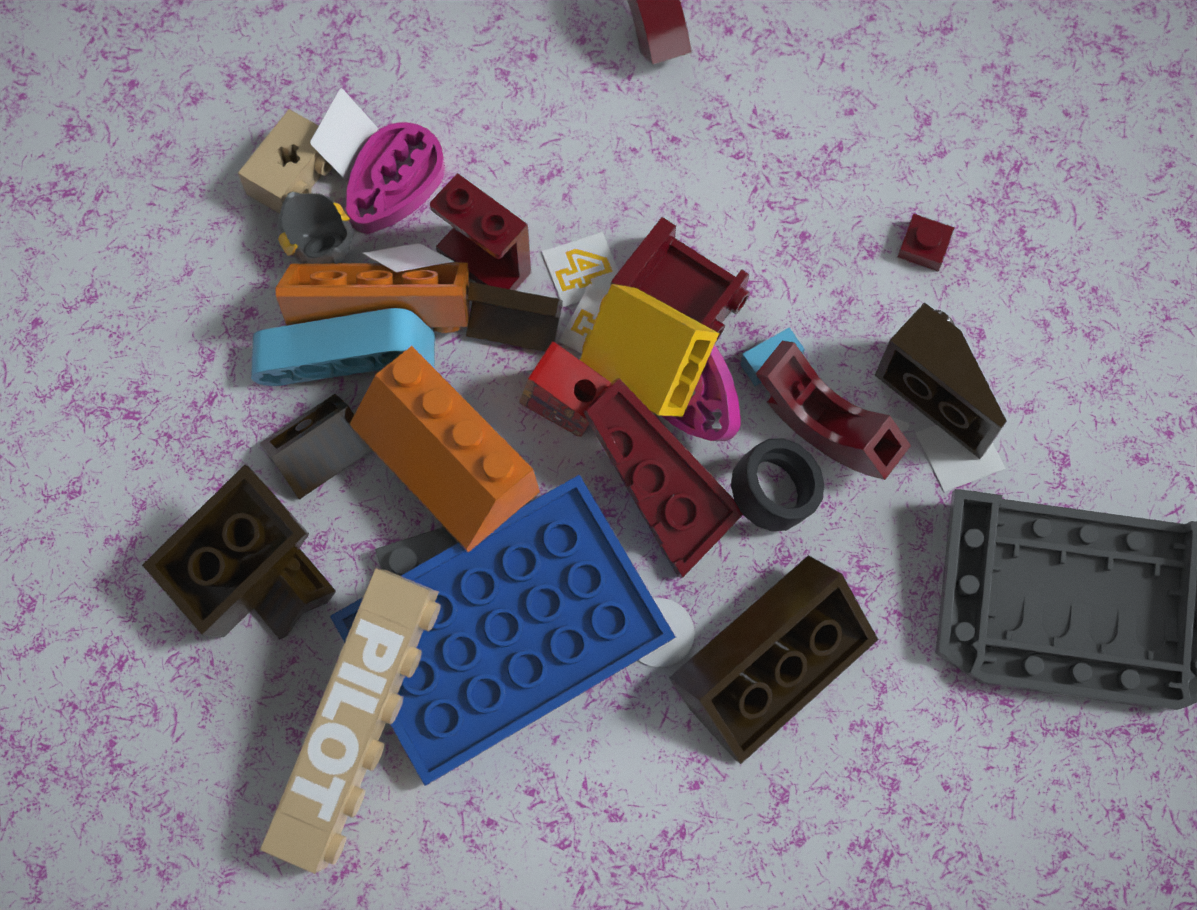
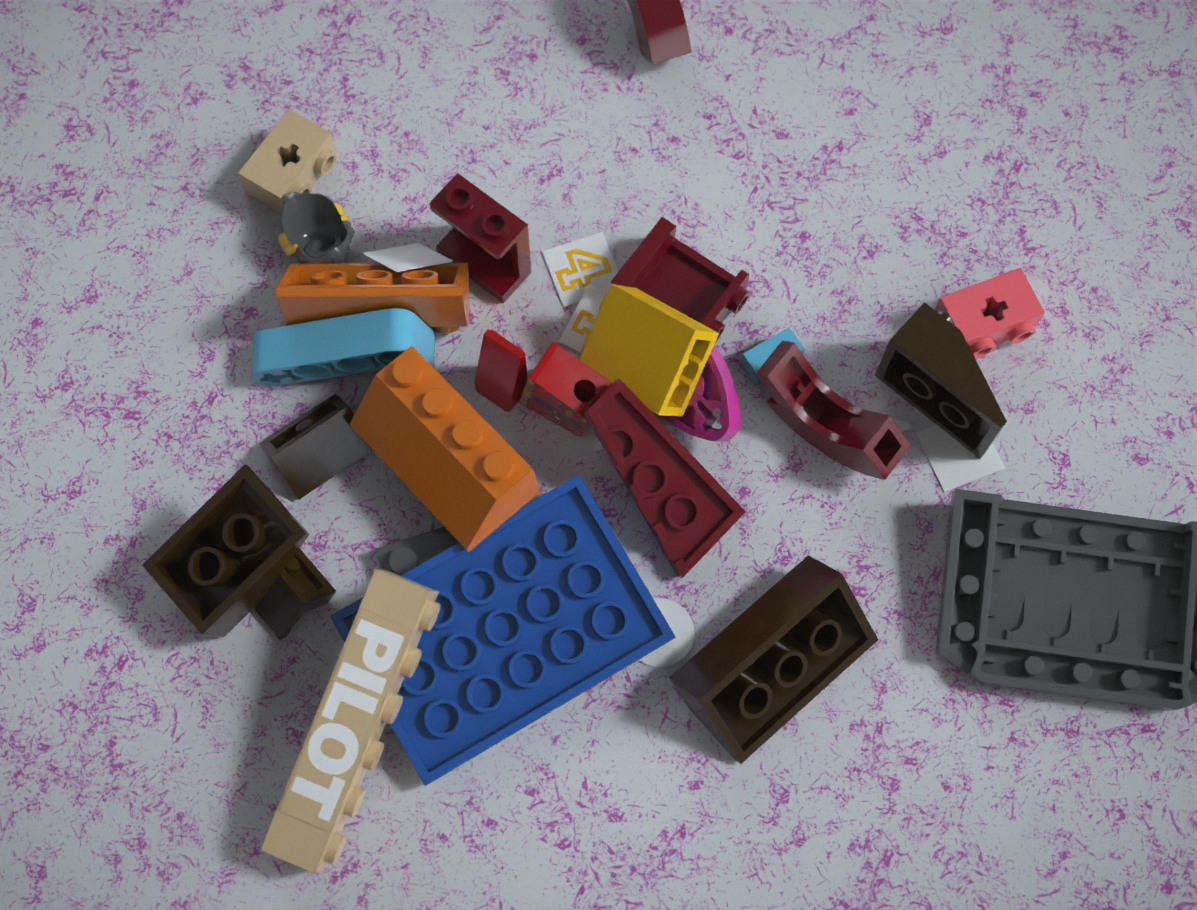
white sticker [310,89,379,182] -> none
dark pink piece [346,122,445,234] -> none
dark brown panel [466,282,563,352] -> none
black tyre [731,438,825,531] -> none
dark red plate [897,213,955,271] -> none
none -> red slope [475,329,528,412]
none -> coral brick [935,267,1045,359]

